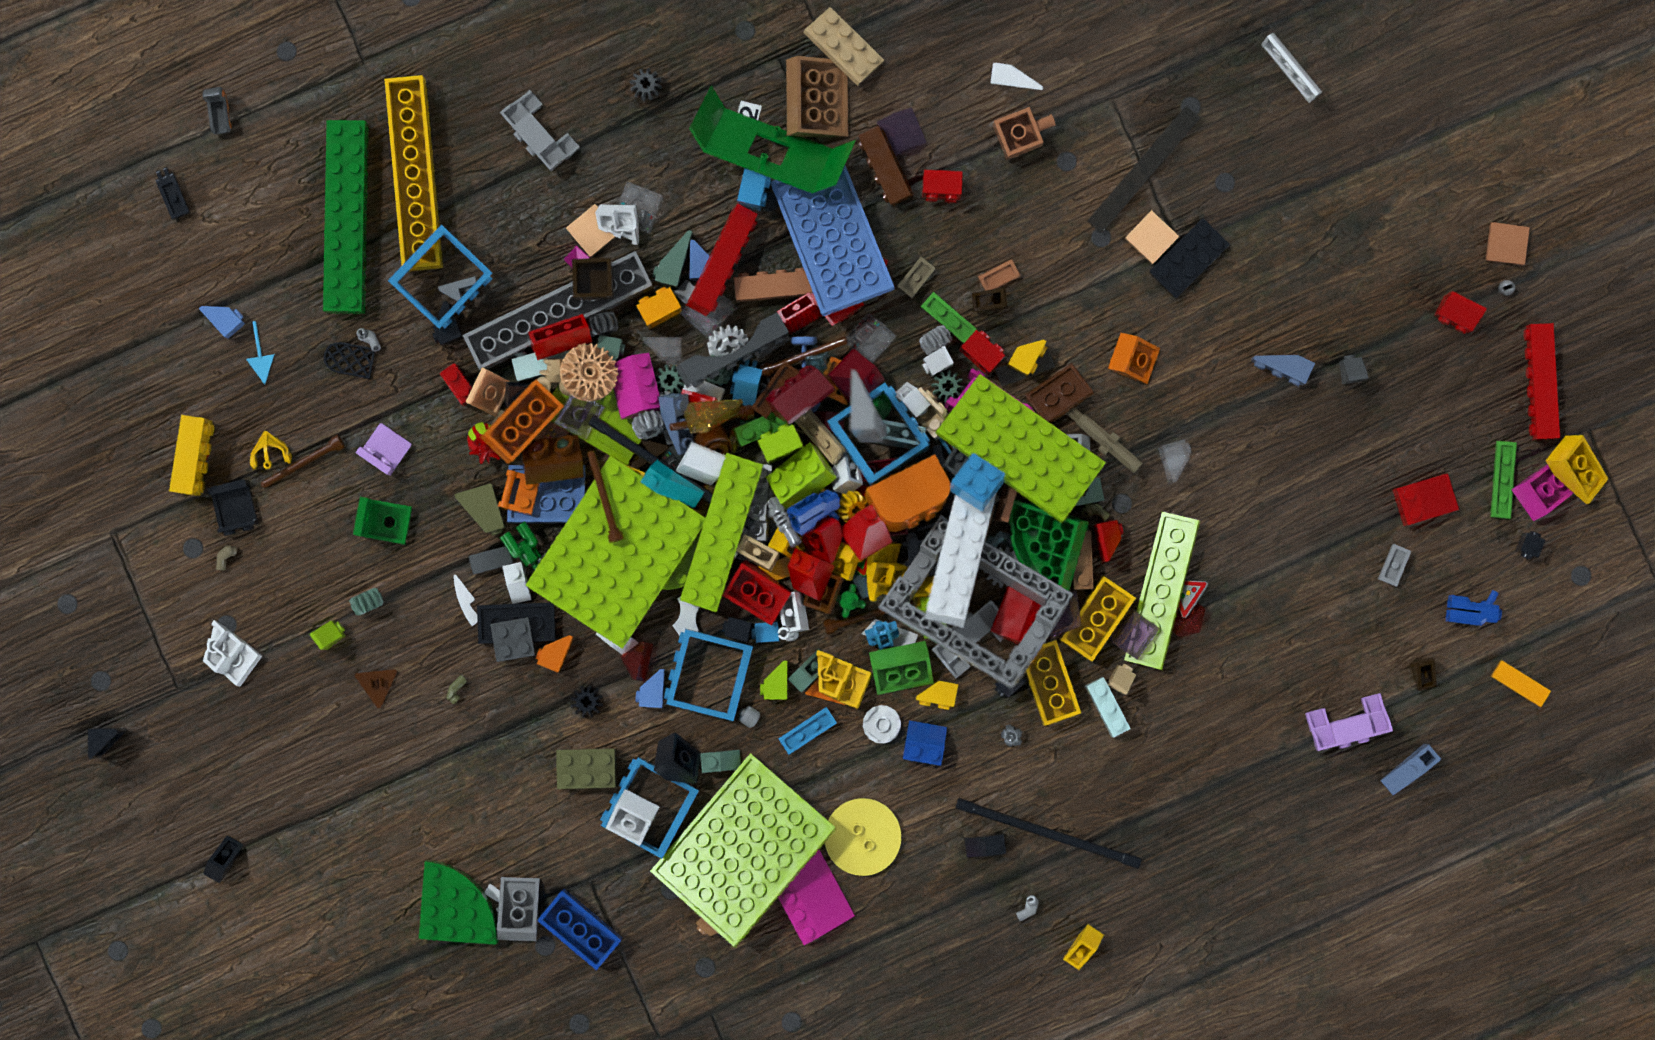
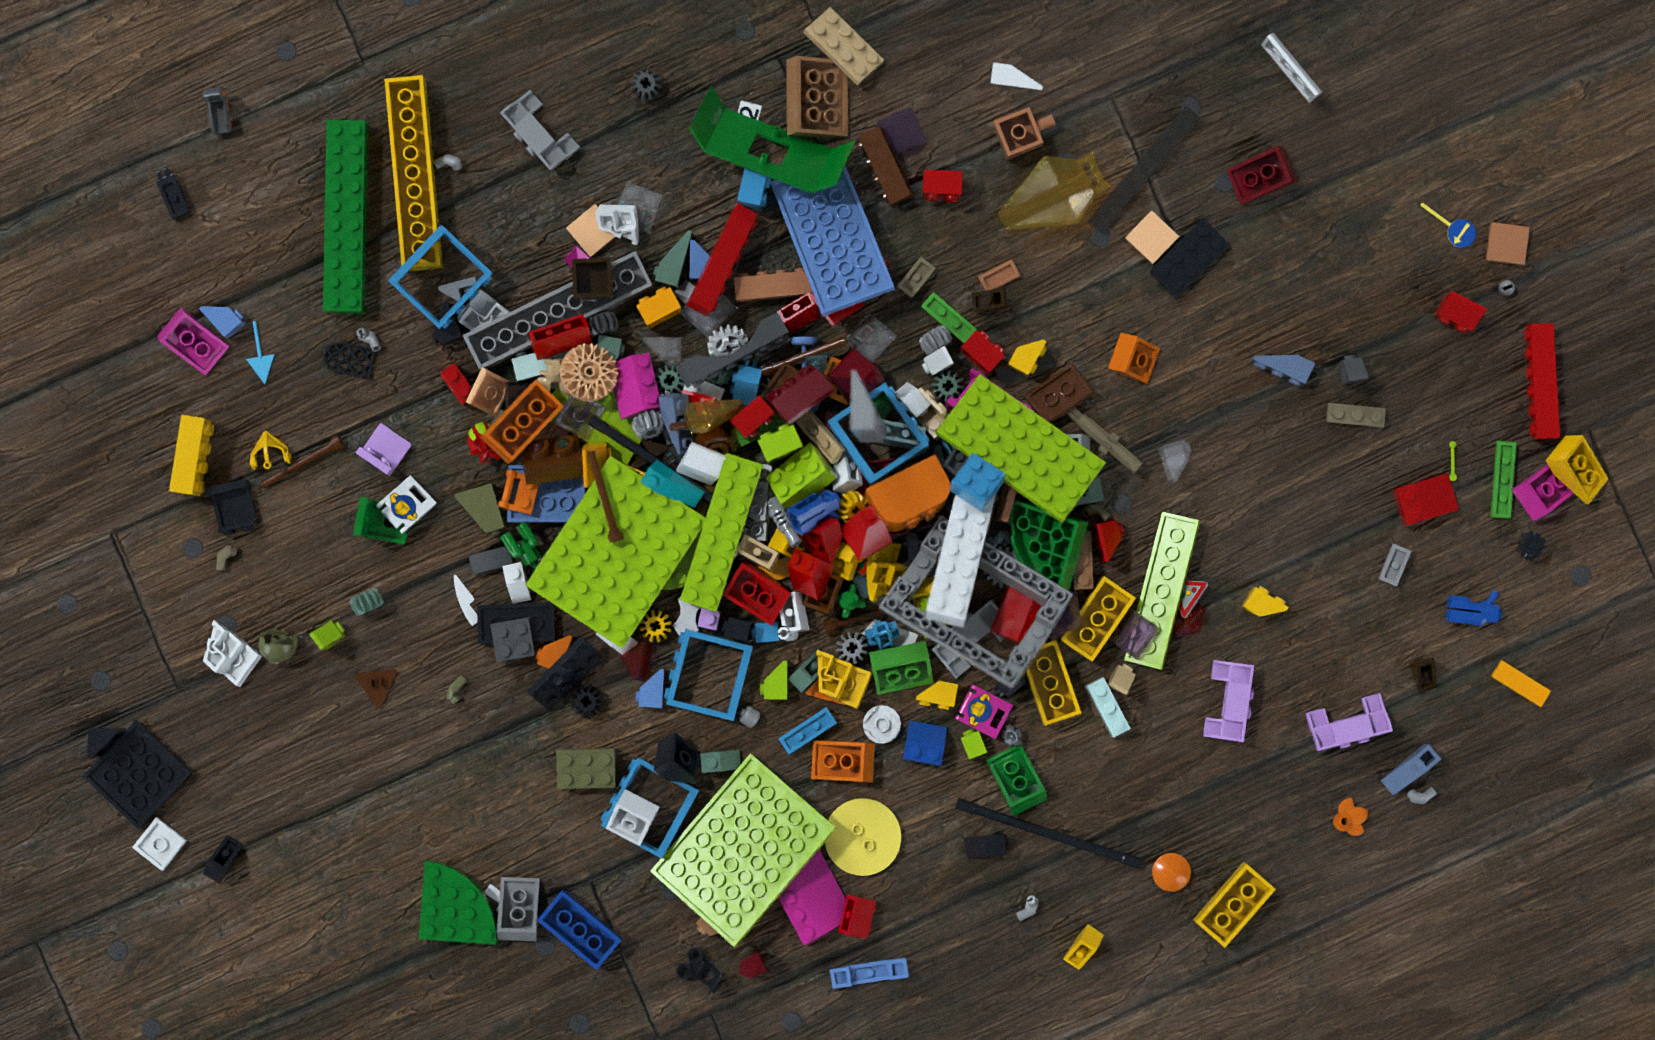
none -> black plate [82,720,193,829]
none -> white tile [132,817,188,871]
none -> dark pink slope [157,307,230,376]
none -> olive cylinder [258,629,298,664]
none -> white container [376,475,436,534]
none -> light grey arm [433,154,462,171]
none -> white slope [456,288,510,331]
none -> black plate [527,636,603,711]
none -> light orange slope [582,442,612,488]
none -> yellow gear [640,610,672,642]
none -> black piece [676,947,725,995]
none -> lavender brick [698,608,721,630]
none -> red brick [730,395,775,439]
none -> dark red brick [739,949,767,979]
none -> orange slope [811,740,875,782]
none -> medium blue slope [830,958,909,989]
none -> light grey gear [836,632,868,664]
none -> red brick [838,894,876,939]
none -> dark pink container [955,684,1013,739]
none -> lime brick [960,729,987,760]
none -> green slope [986,745,1048,816]
none -> clear yellow windscreen [998,153,1110,230]
none -> orange dish [1152,853,1191,892]
none -> yellow brick [1193,862,1276,948]
none -> lavender bracket [1203,660,1254,742]
none -> dark red slope [1227,146,1298,205]
none -> yellow slope [1241,586,1289,617]
none -> dark tan plate [1326,403,1386,428]
none -> orange plate [1333,797,1368,836]
none -> light grey arm [1407,787,1437,804]
none -> blue piece [1421,203,1476,248]
none -> lime hinge [1449,441,1457,481]

